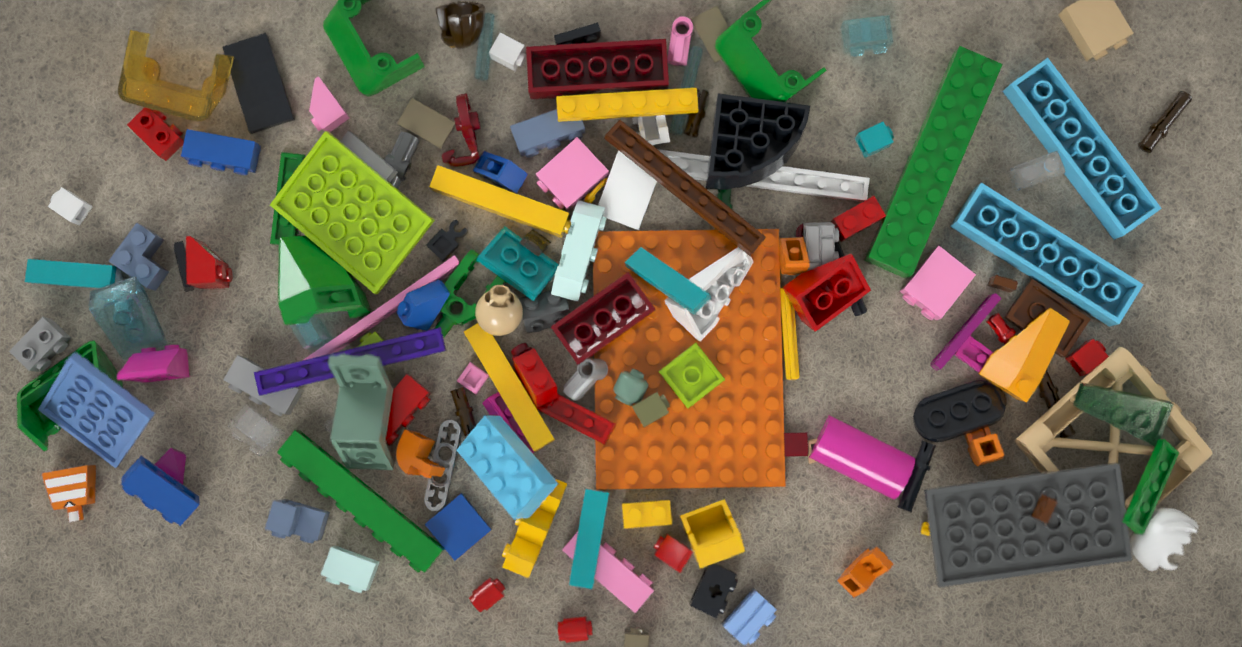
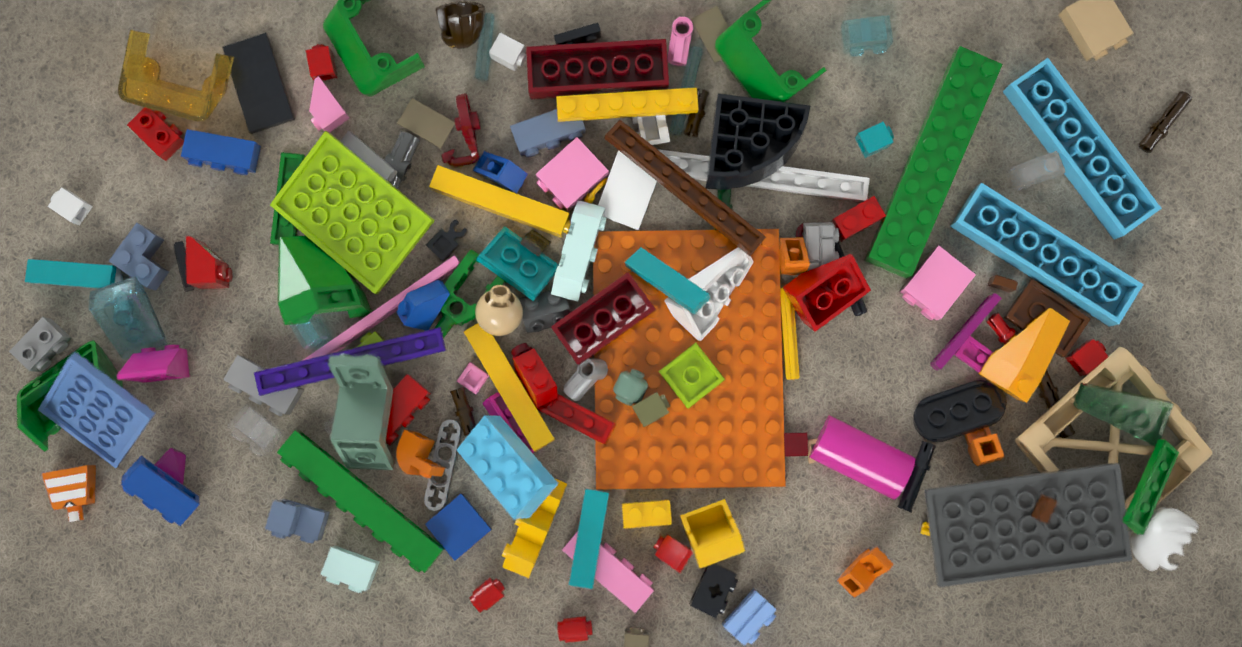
none -> red brick [305,44,338,81]

